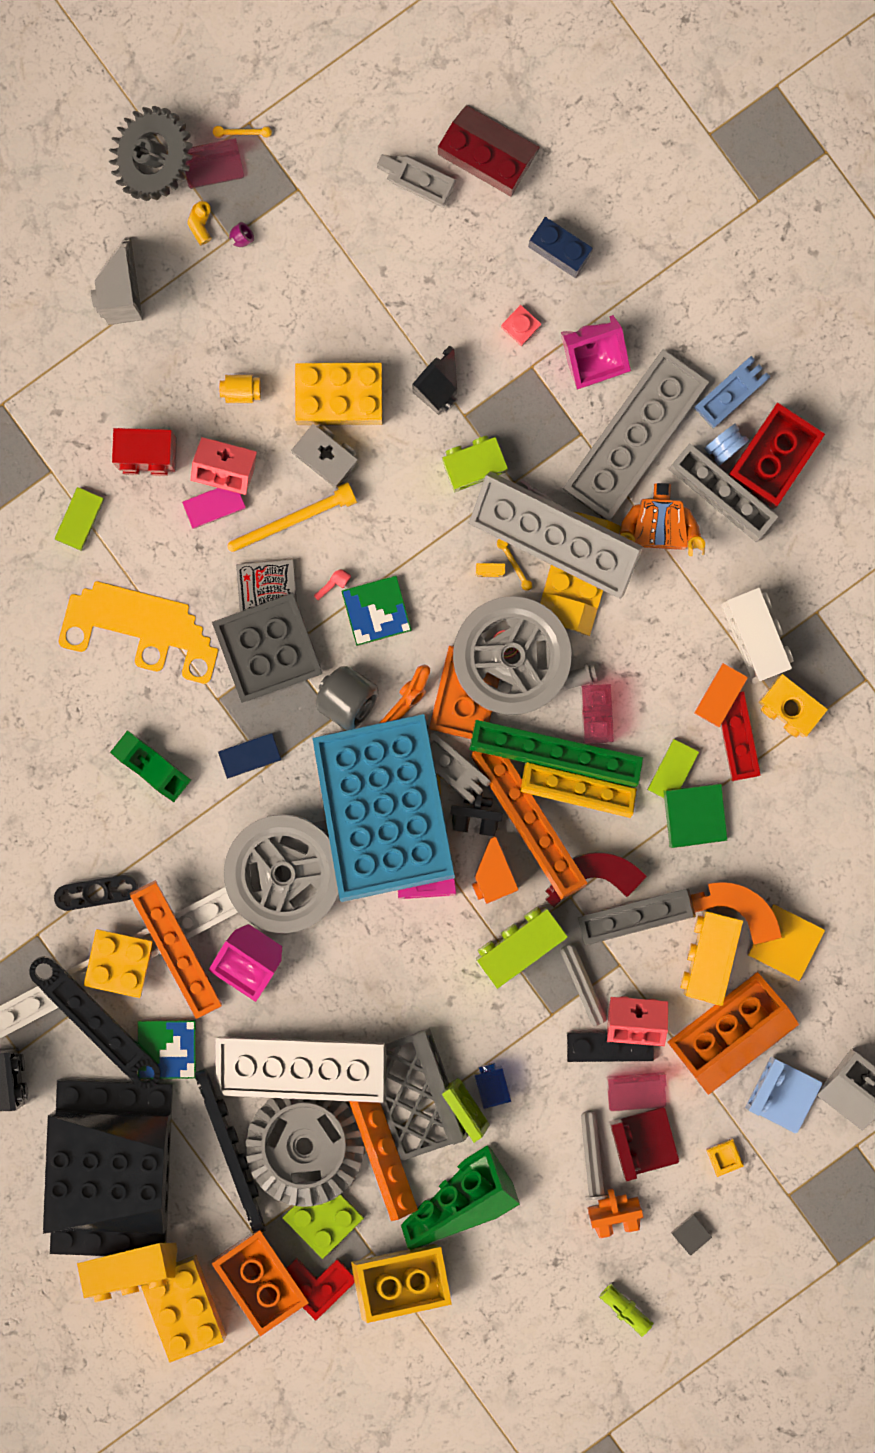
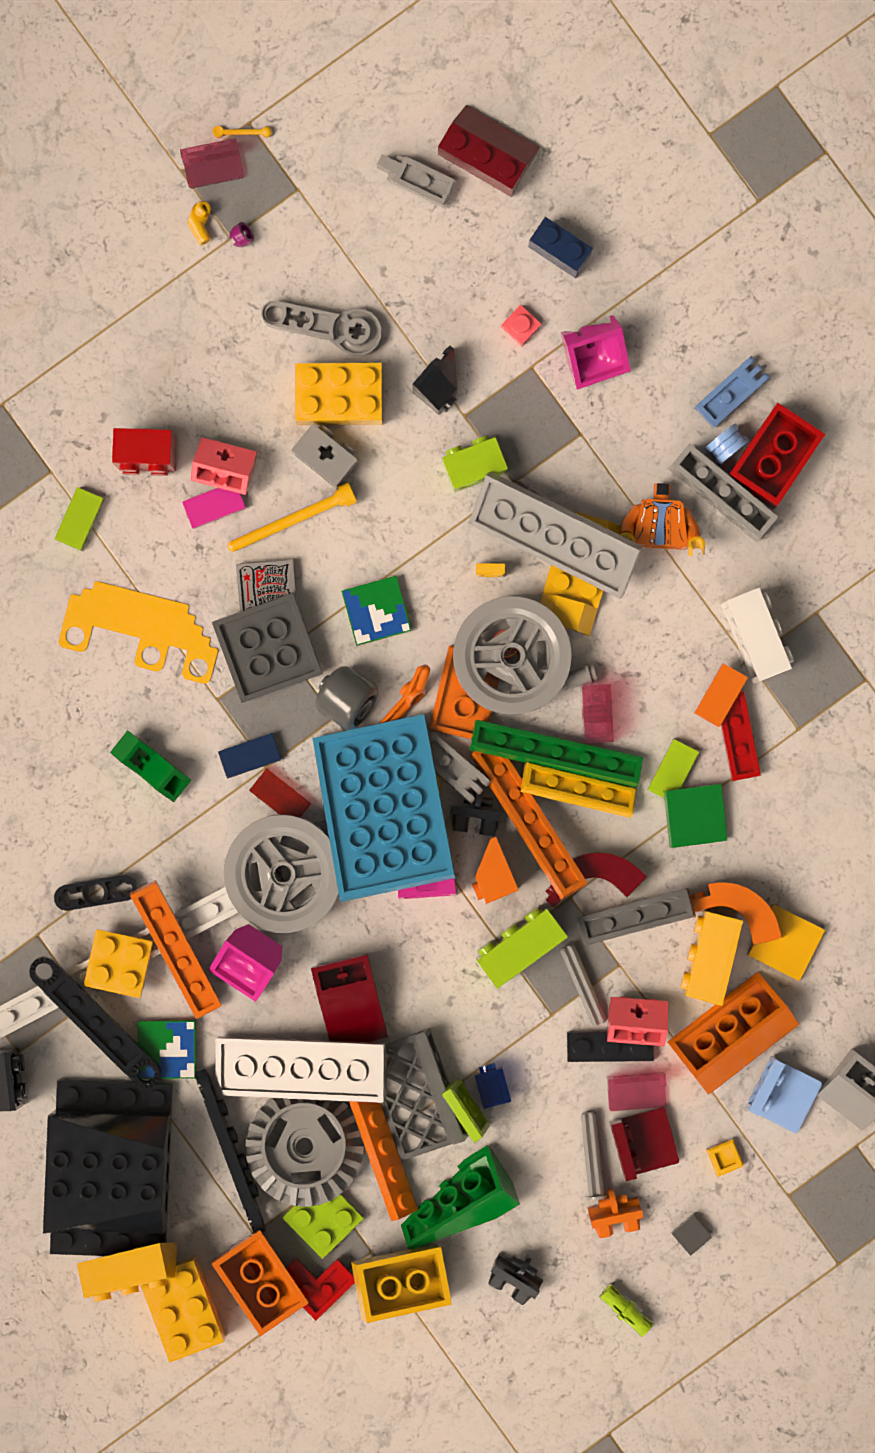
light grey wedge [91,237,143,325] -> none
dark grey gear [109,106,193,201] -> none
yellow brick [219,374,261,403] -> none
coral hand [314,569,351,601] -> none
yellow hinge [497,539,532,591] -> none
light grey plate [563,349,709,521] -> none
yellow brick [758,674,828,738] -> none
none -> clear red tile [249,768,312,817]
none -> light grey beam [261,301,382,356]
none -> dark red slope [311,953,388,1042]
none -> black hips [488,1253,543,1305]

